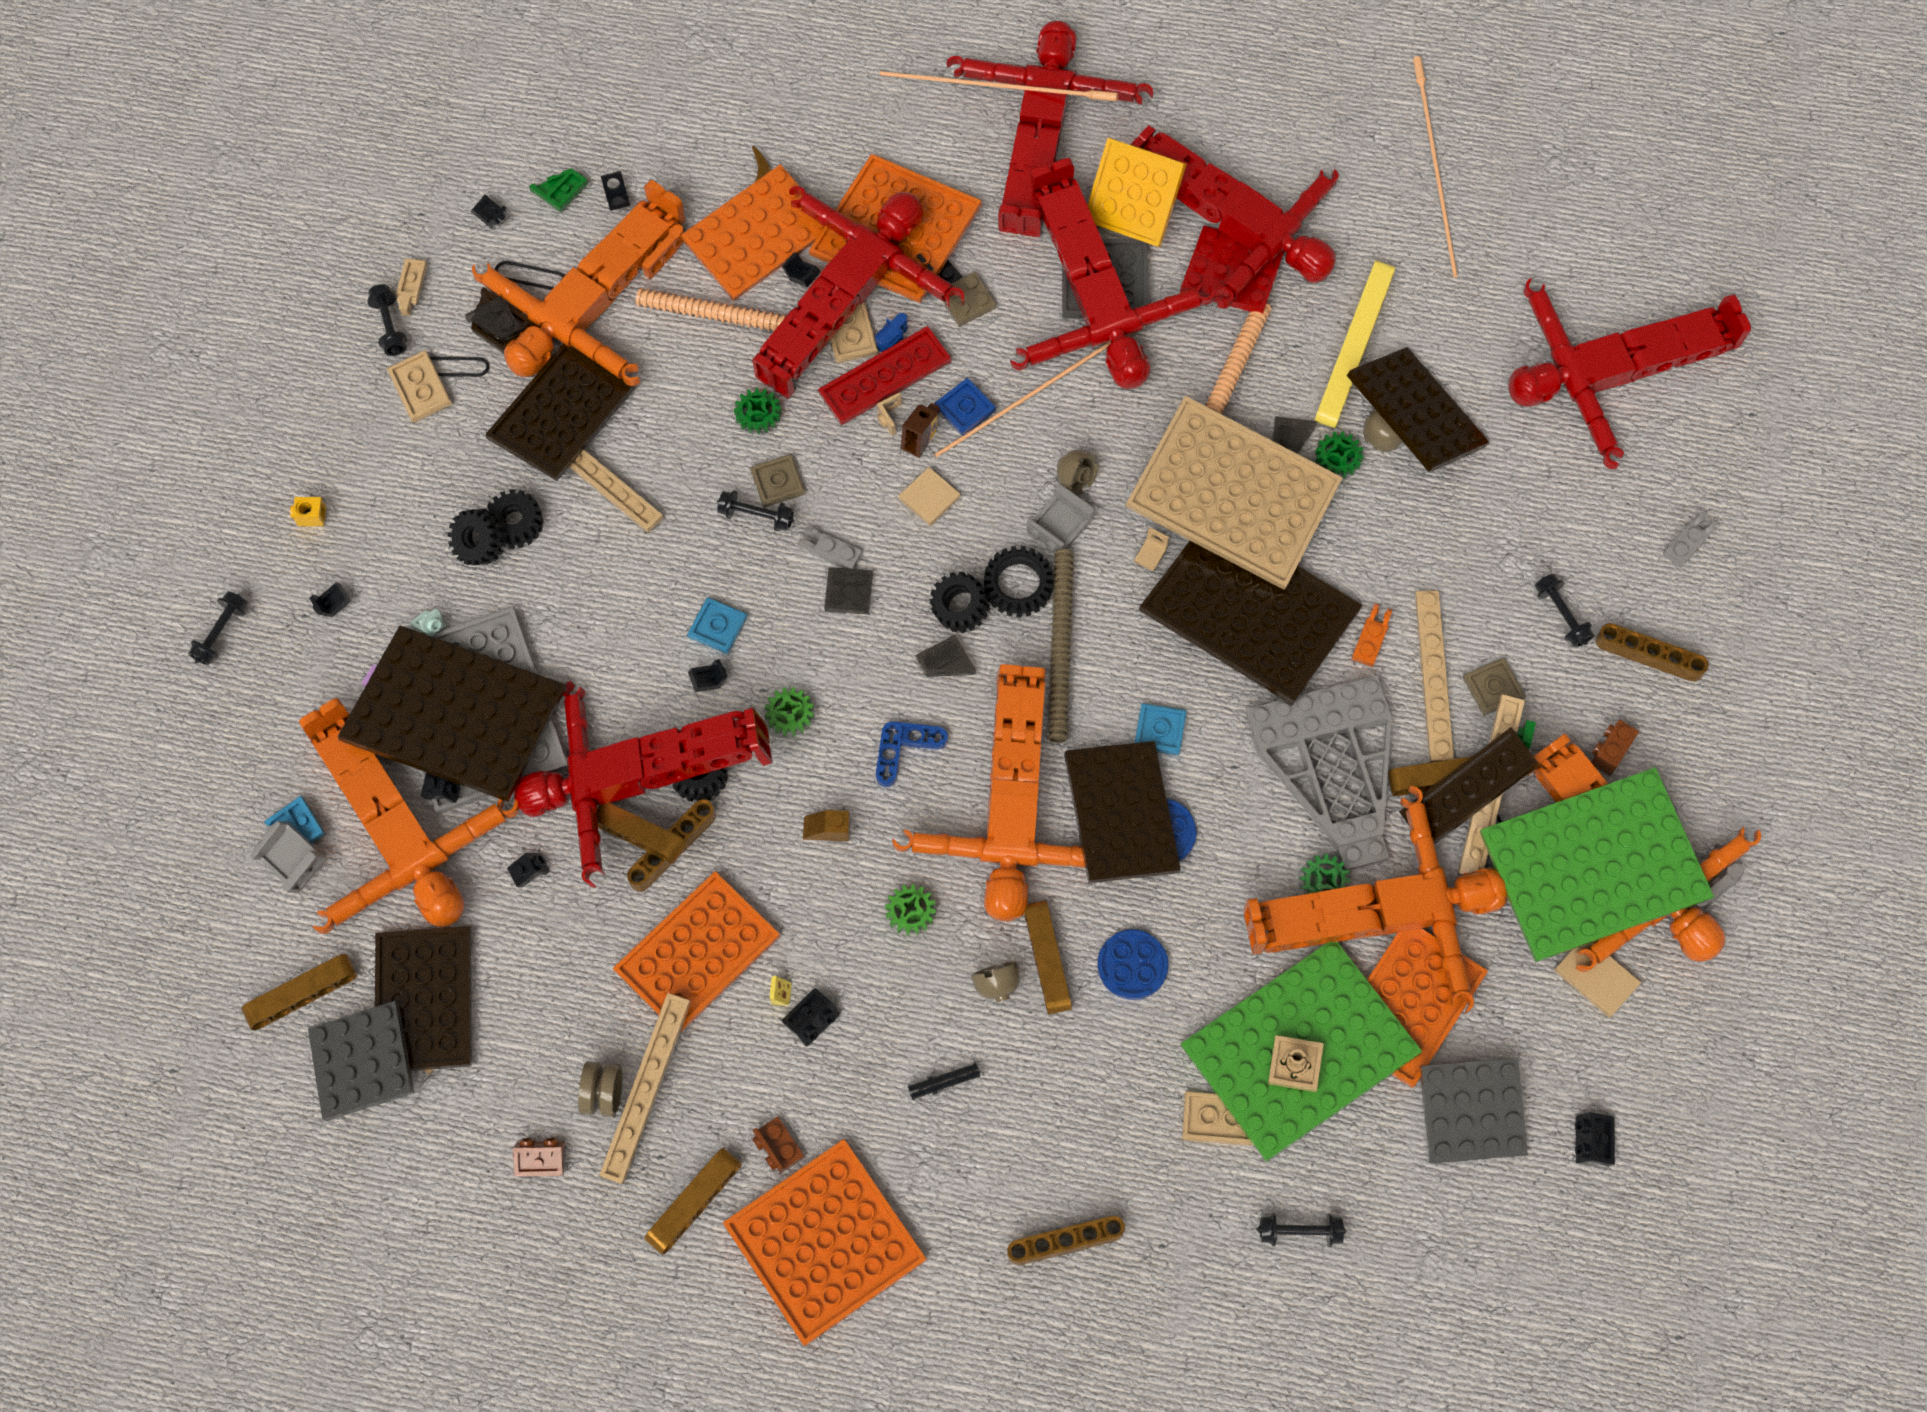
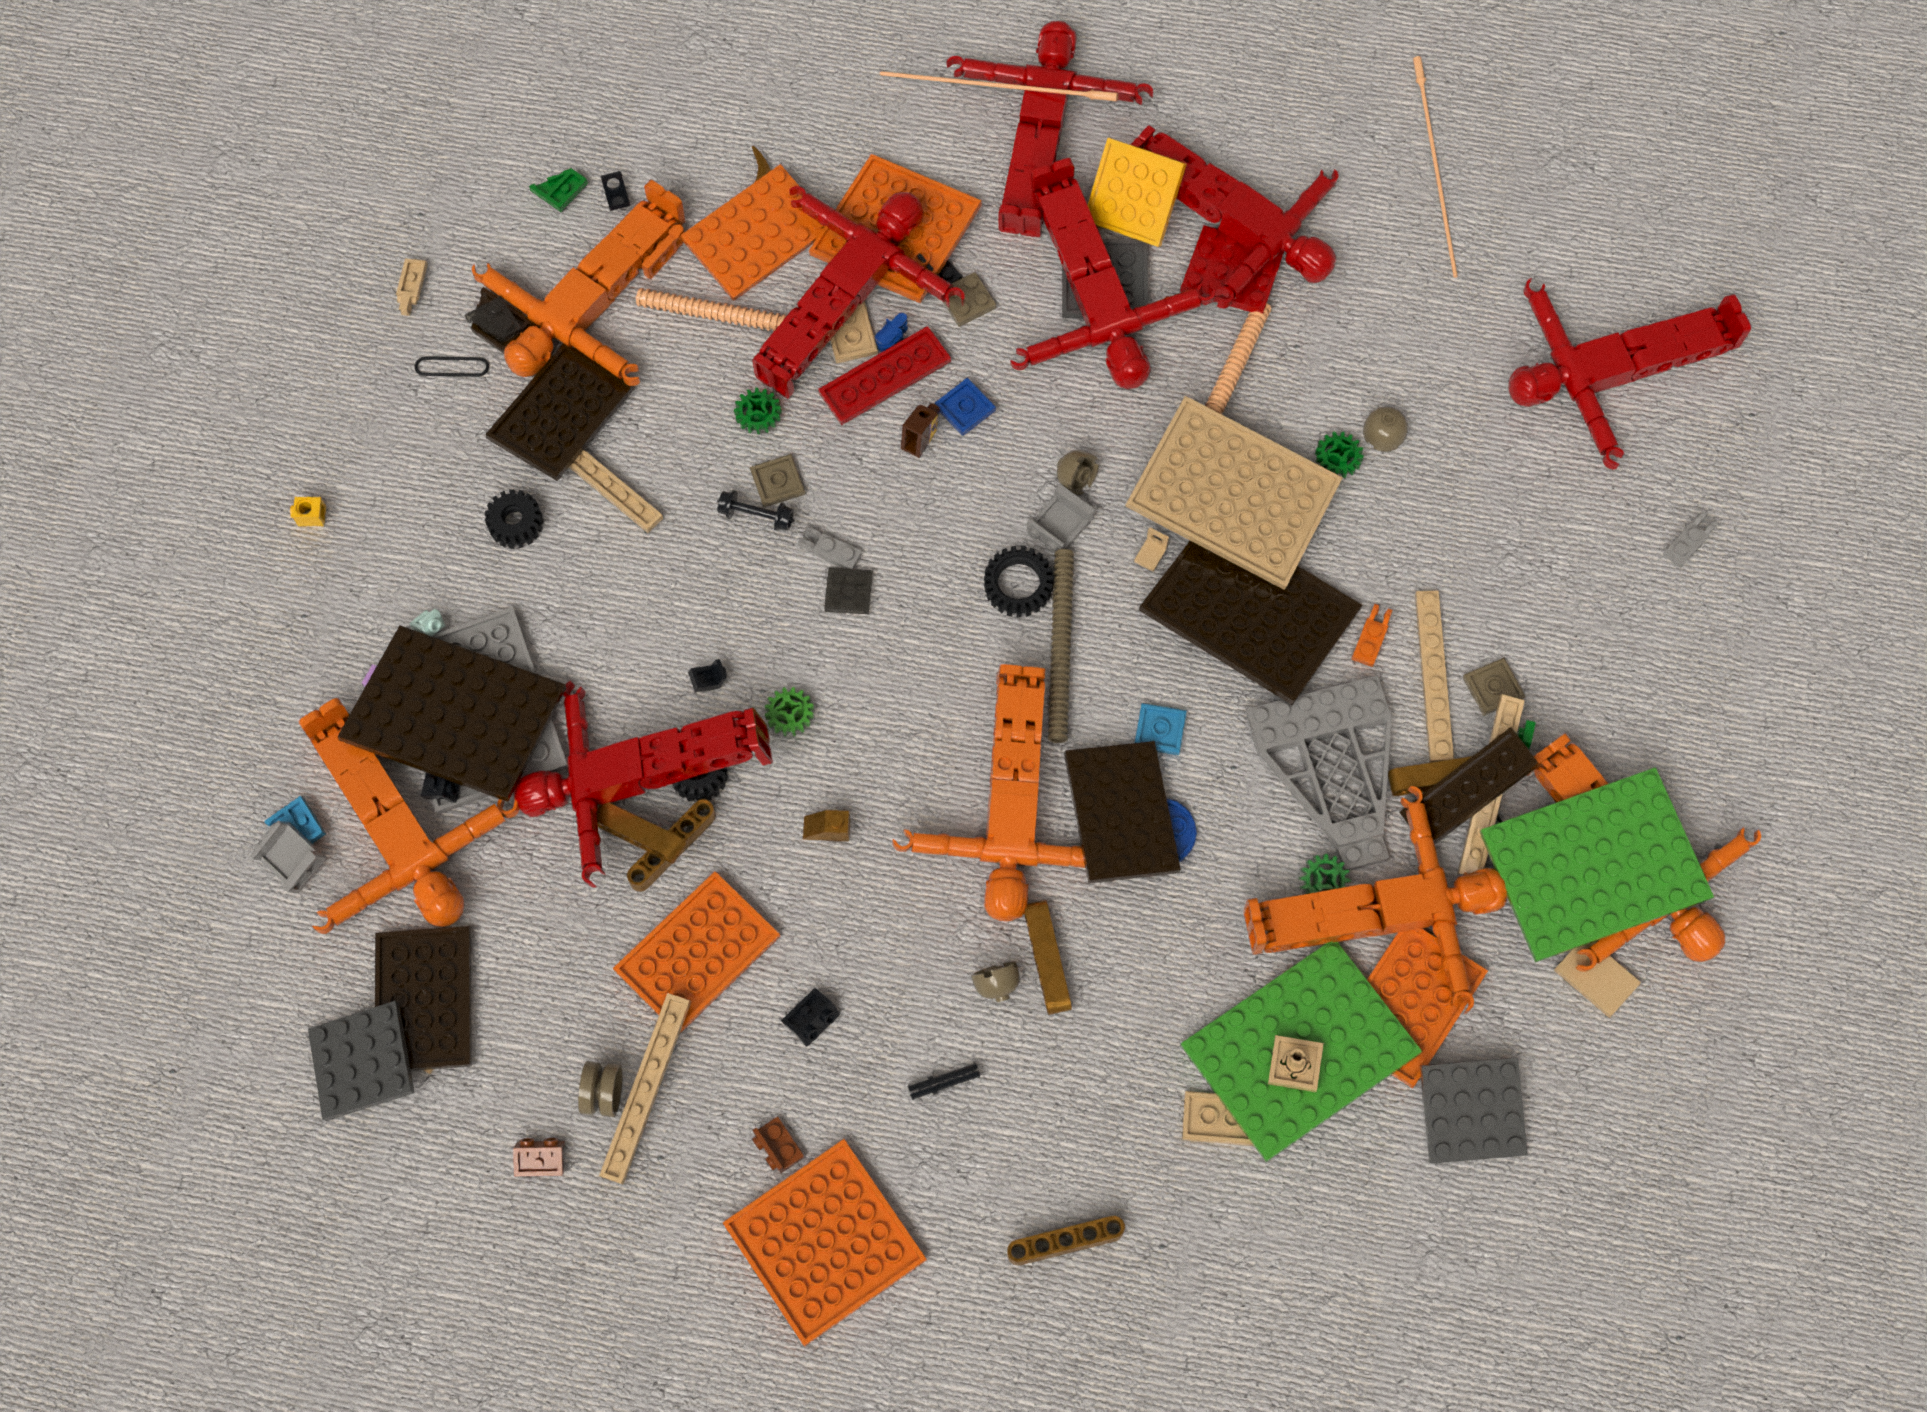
black piece [188,591,247,666] -> none
pearl gold beam [241,954,357,1030] -> none
black bracket [309,582,351,617] -> none
black piece [367,284,407,356] -> none
tan tile [387,350,452,423] -> none
black tyre [448,509,507,566] -> none
black bracket [471,194,507,228] -> none
black piece [495,261,564,290] -> none
black bracket [507,853,549,887] -> none
pearl gold beam [644,1147,742,1255] -> none
dark azure tile [687,597,748,655] -> none
light yellow slope [769,976,792,1006] -> none
black bracket [782,252,820,287] -> none
blue beam [876,721,948,787] -> none
tan bracket [877,393,902,436] -> none
bright green gear [885,884,936,936] -> none
tan tile [898,467,961,526] -> none
clear smoke wing [915,635,976,677] -> none
black tyre [930,572,990,633] -> none
light nougat piece [934,333,1134,458] -> none
blue tile [1097,929,1169,1000] -> none
black piece [1256,1213,1347,1247] -> none
clear smoke wing [1272,416,1317,454] -> none
light yellow beam [1314,260,1396,428] -> none
dark brown plate [1346,347,1489,473] -> none
black piece [1535,574,1595,648] -> none
black bracket [1575,1112,1615,1166] -> none
dark orange brick [1591,719,1639,776] -> none
pearl gold beam [1595,623,1709,682] -> none
light grey hinge [1691,863,1744,911] -> none

